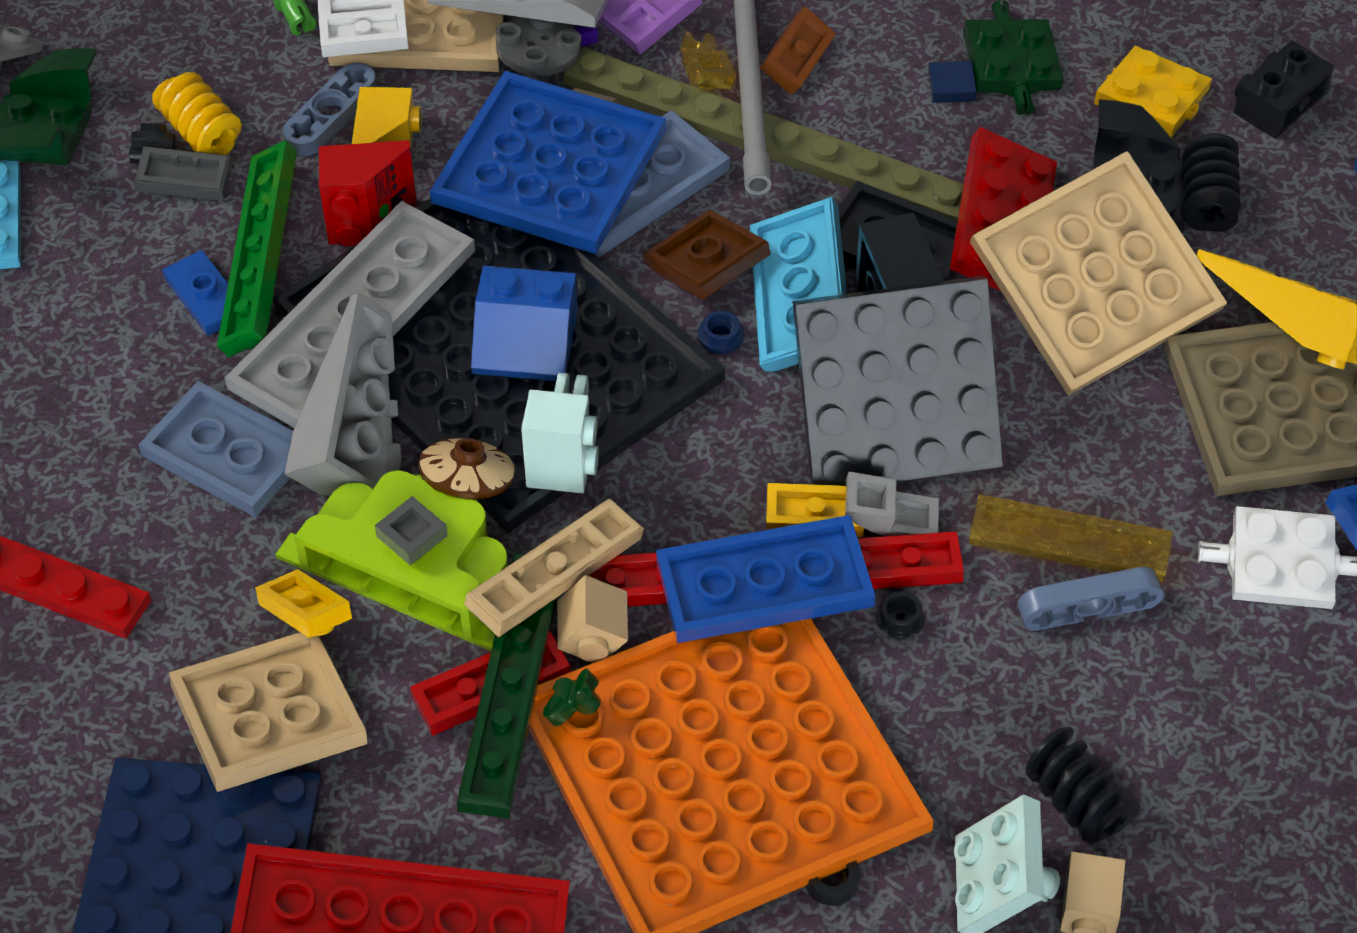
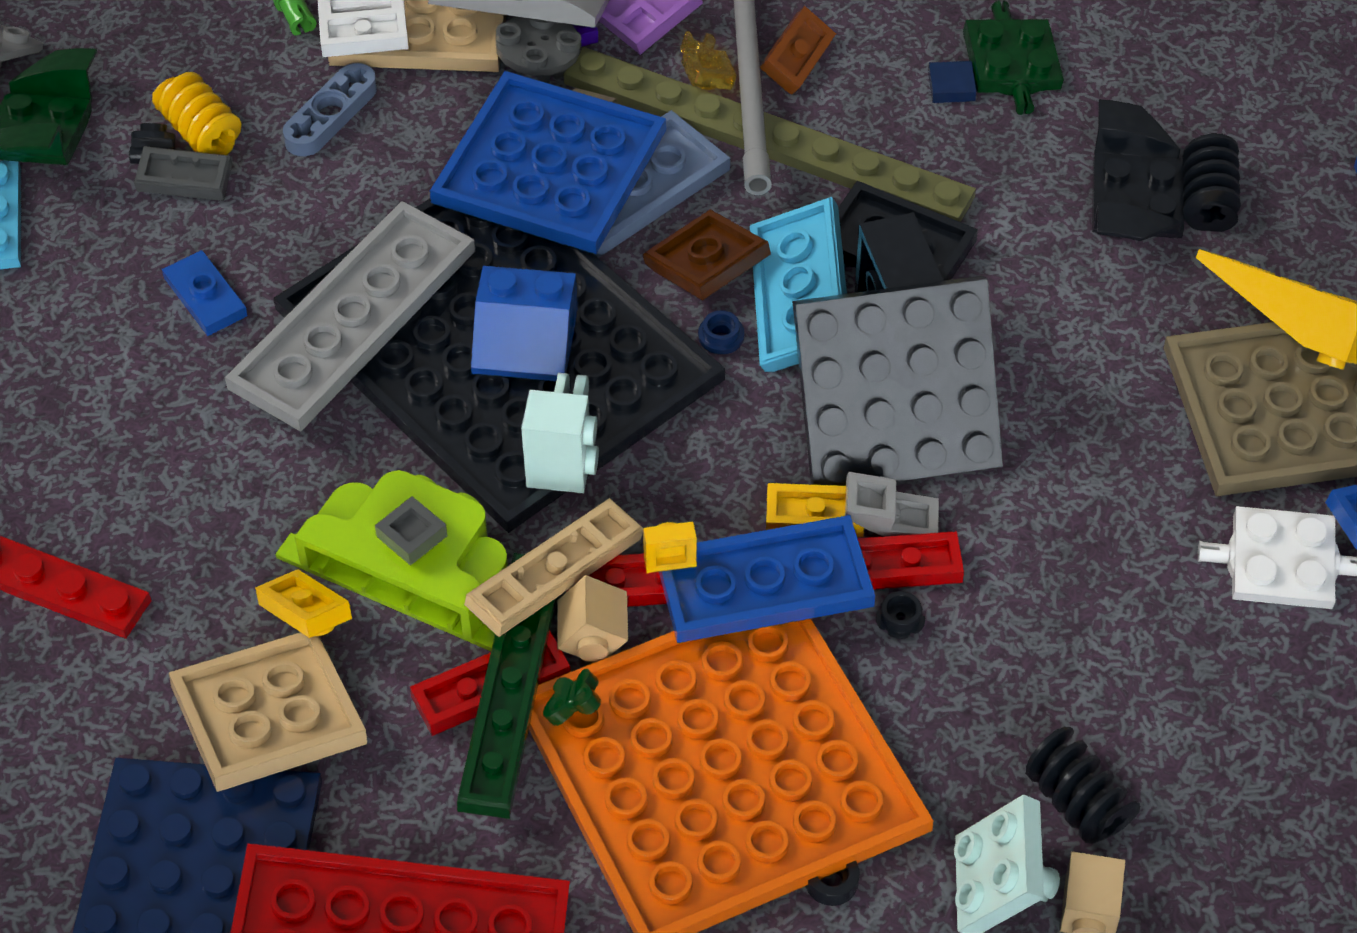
sand blue plate [138,381,293,518] -> none
green plate [217,140,297,358] -> none
light grey wedge [285,293,401,496] -> none
red slope [319,140,417,247] -> none
yellow slope [352,87,422,148] -> none
dish [418,438,516,499] -> none
red plate [950,127,1057,292] -> none
clear yellow plate [969,494,1173,582] -> none
tan plate [970,151,1227,396] -> none
sand blue beam [1017,567,1164,631] -> none
yellow plate [1094,46,1212,138] -> none
black brick [1234,40,1334,139] -> none
none -> yellow plate [643,522,697,573]

